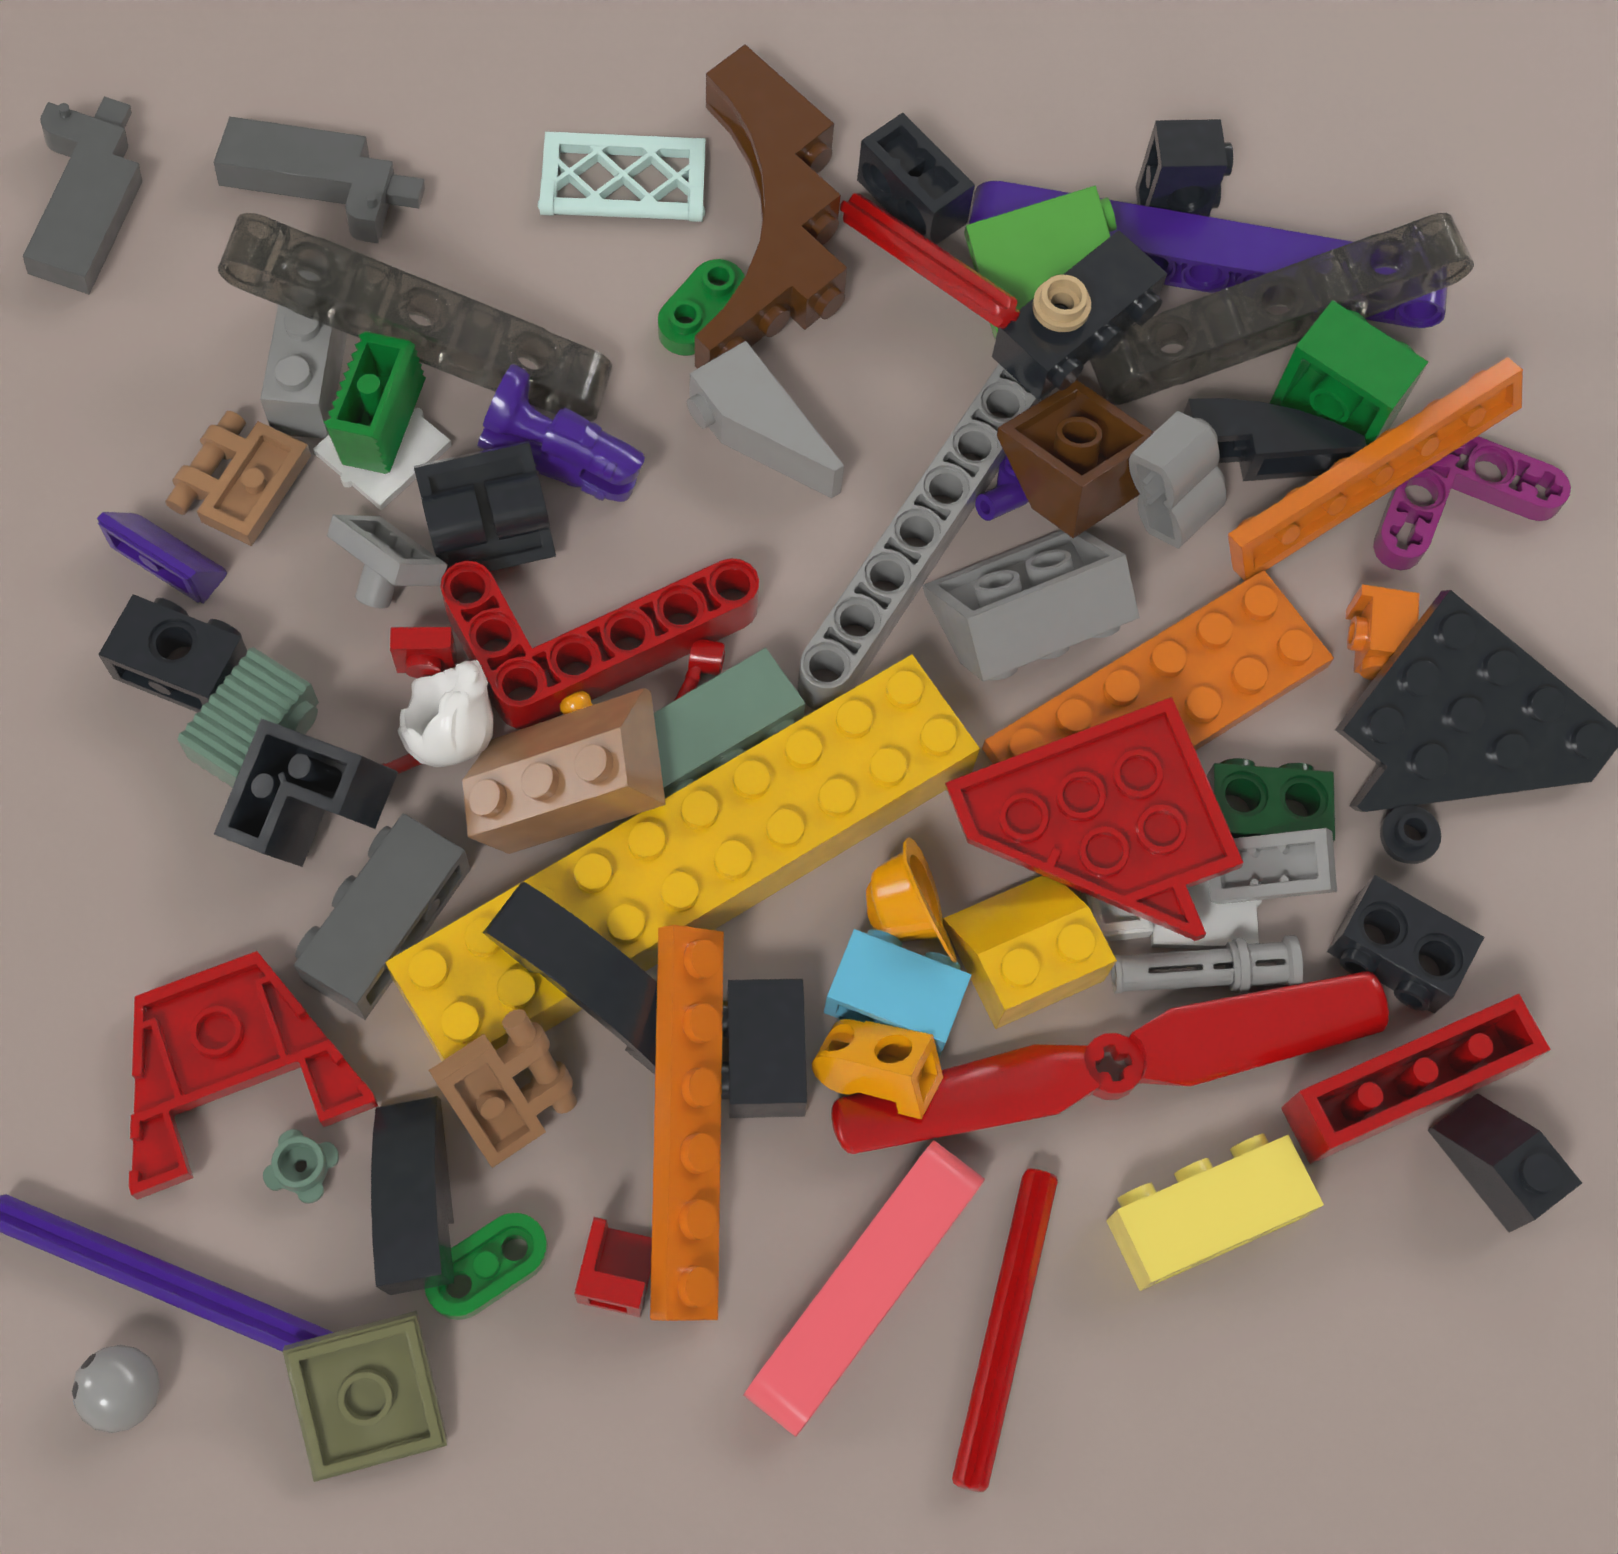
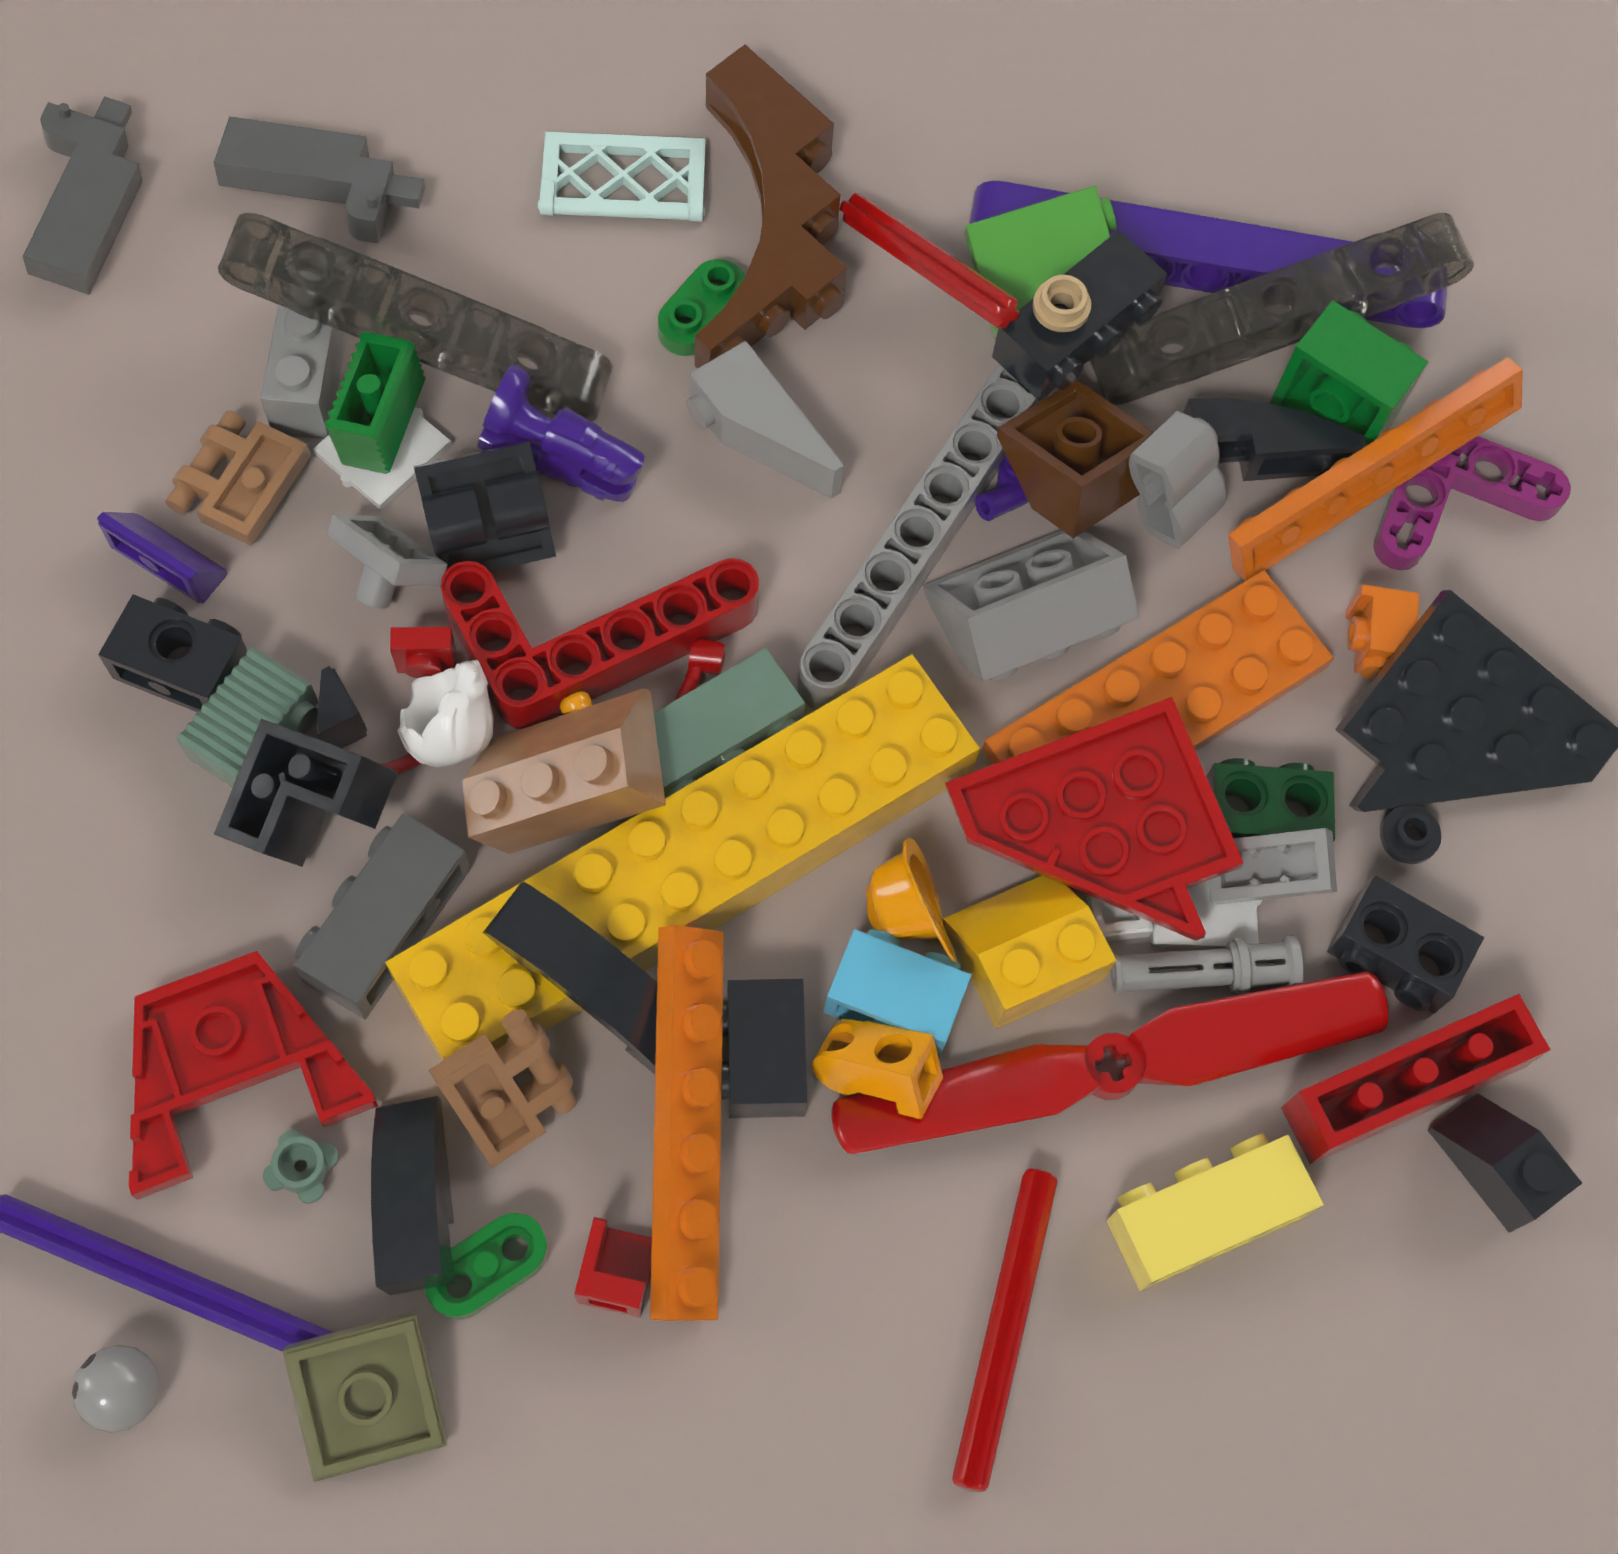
coral beam [743,1140,985,1437] -> none
black brick [857,112,975,245] -> none
black brick [1135,119,1233,217] -> none
none -> black slope [317,666,368,748]

